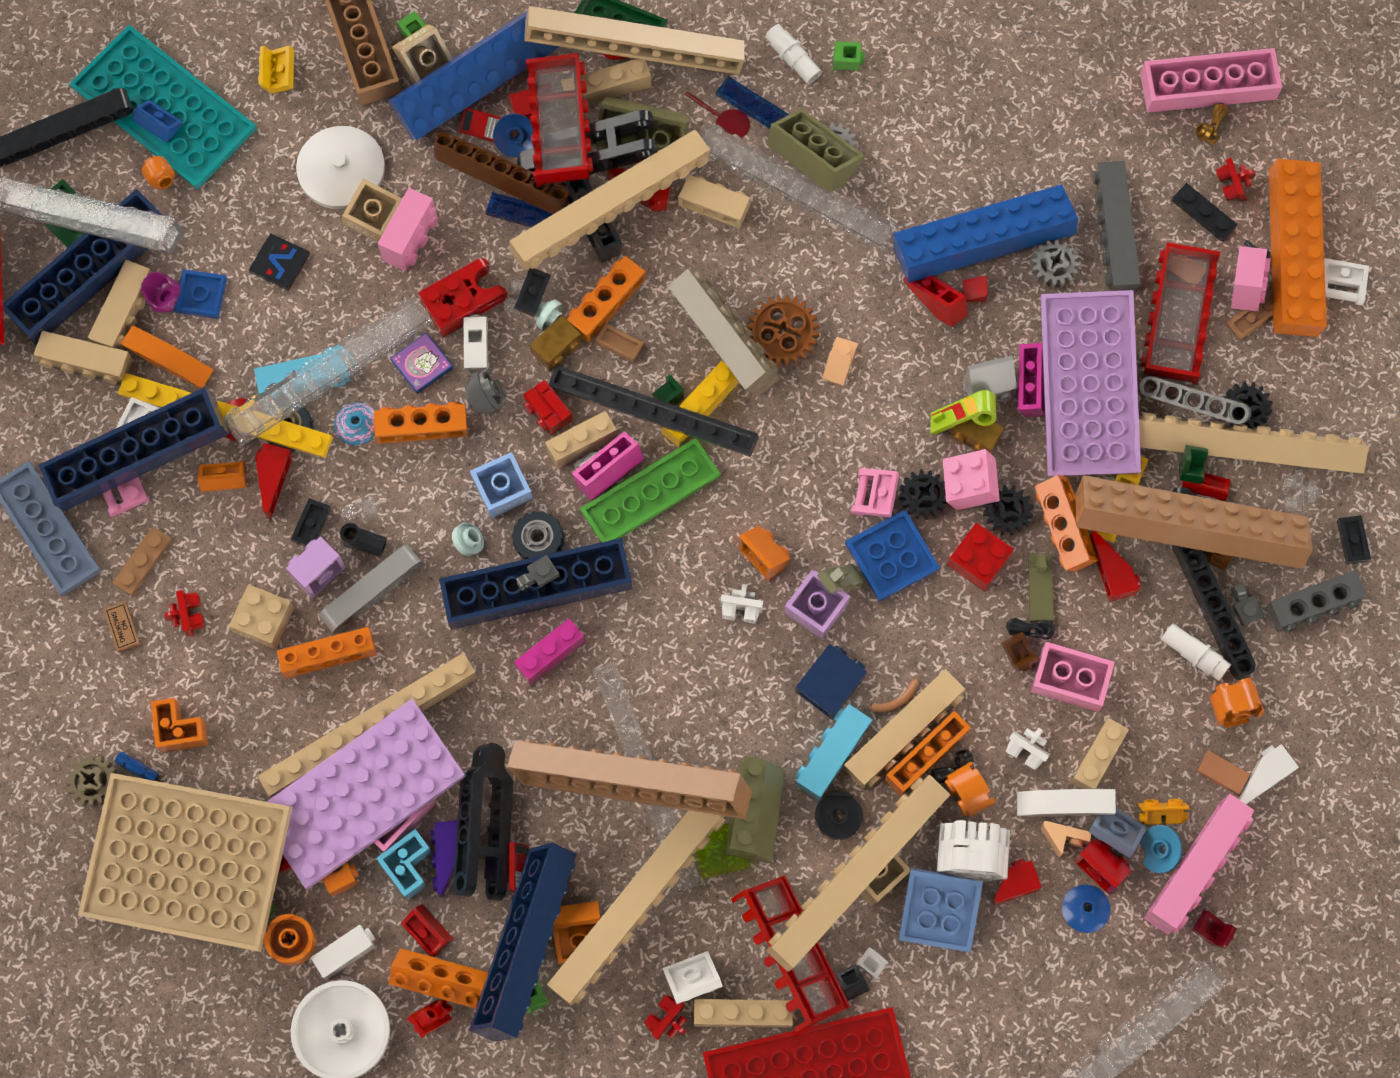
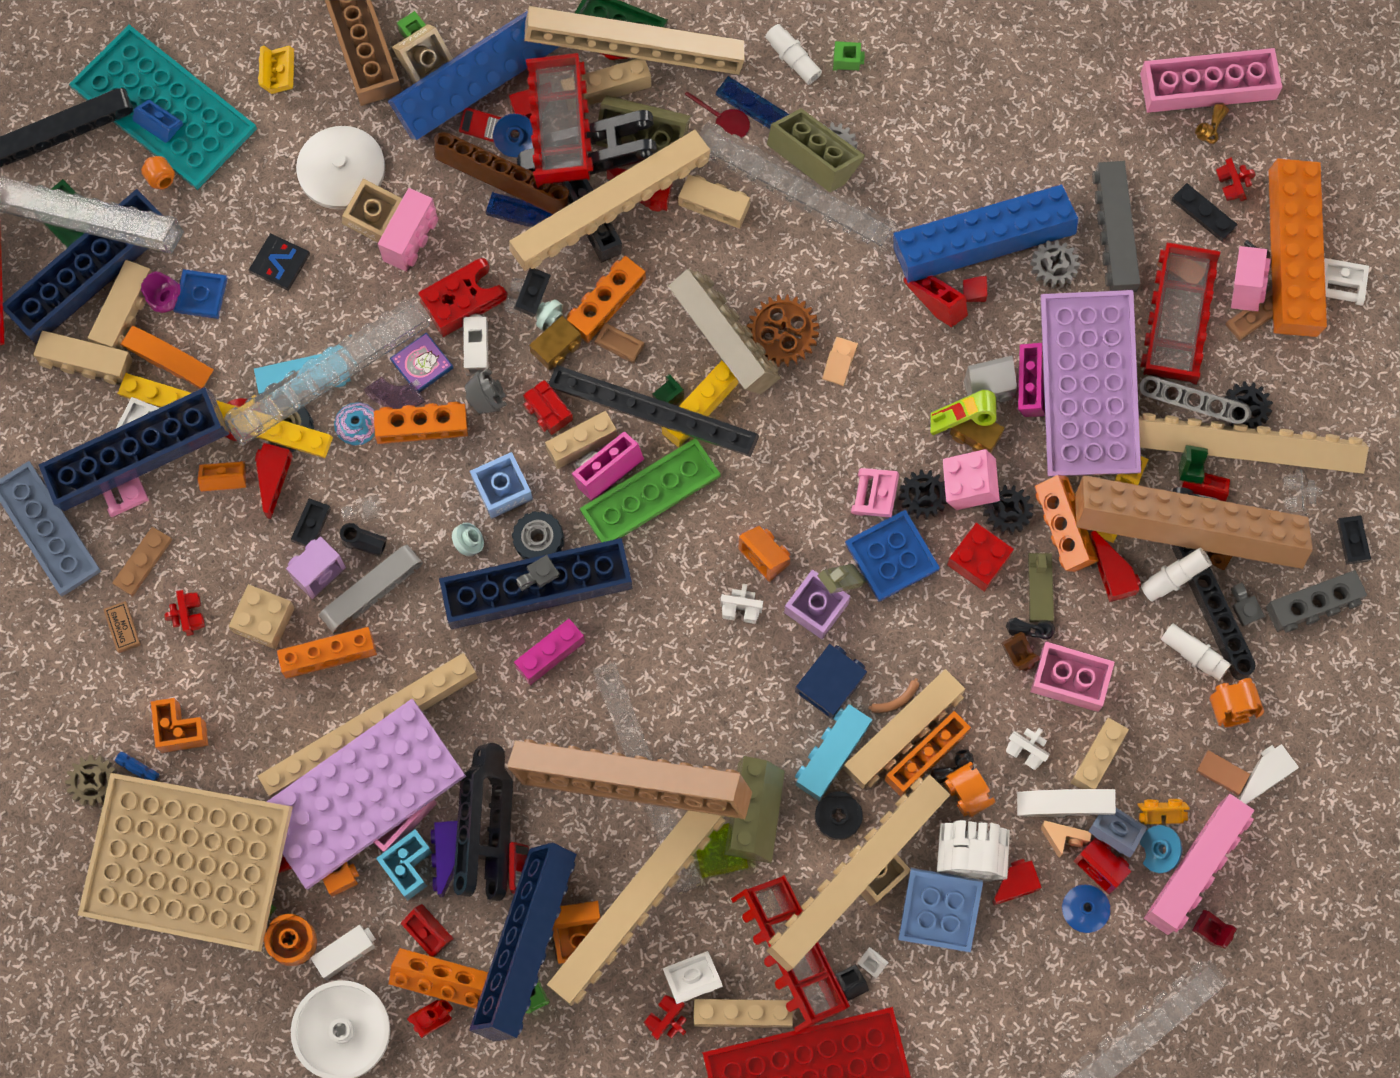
none -> tile [363,377,426,409]
none -> white piece [1141,548,1212,602]

